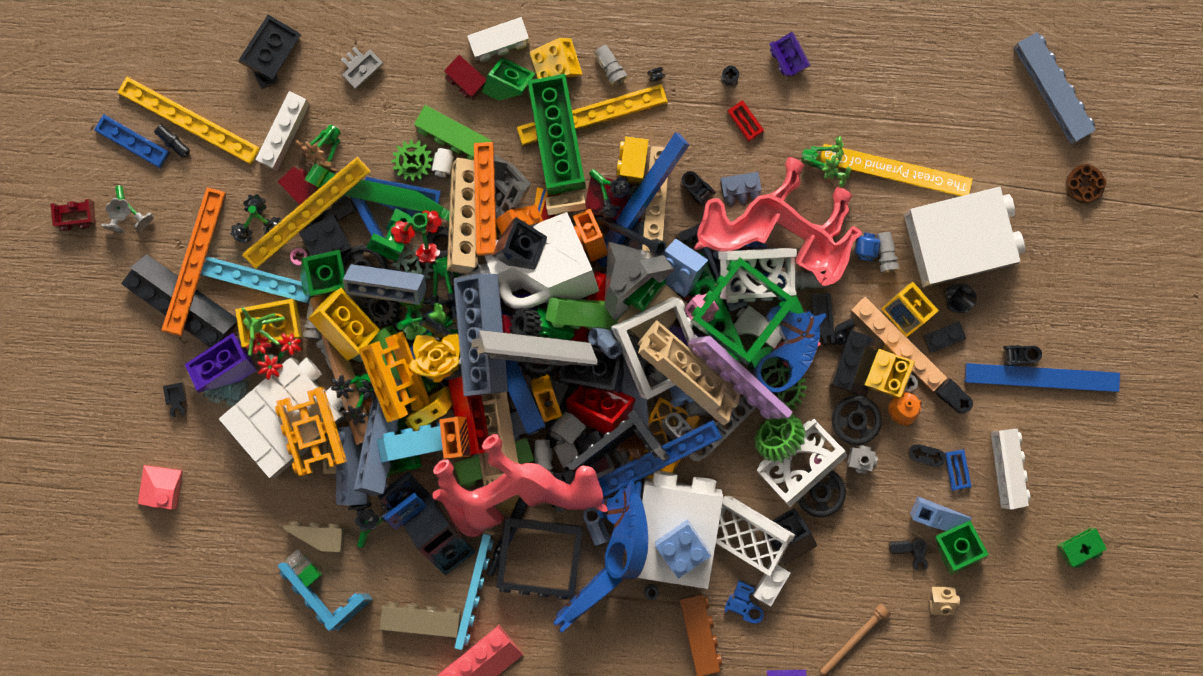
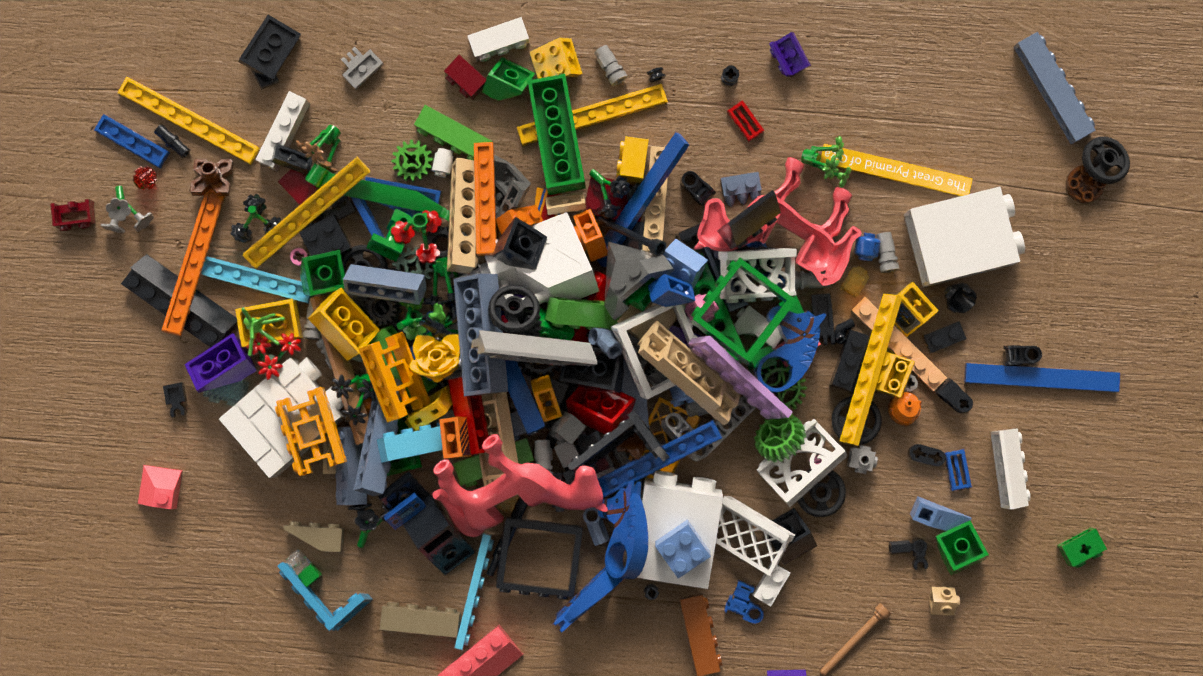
none -> clear red gear [133,166,157,190]
none -> reddish brown plant [190,159,233,196]
none -> black plate [271,144,312,175]
none -> black wheel [488,285,540,334]
none -> blue slope [648,274,696,307]
none -> black slope [717,190,781,249]
none -> clear yellow brick [839,266,870,298]
none -> yellow plate [840,294,902,446]
none -> black wheel [1082,136,1130,184]

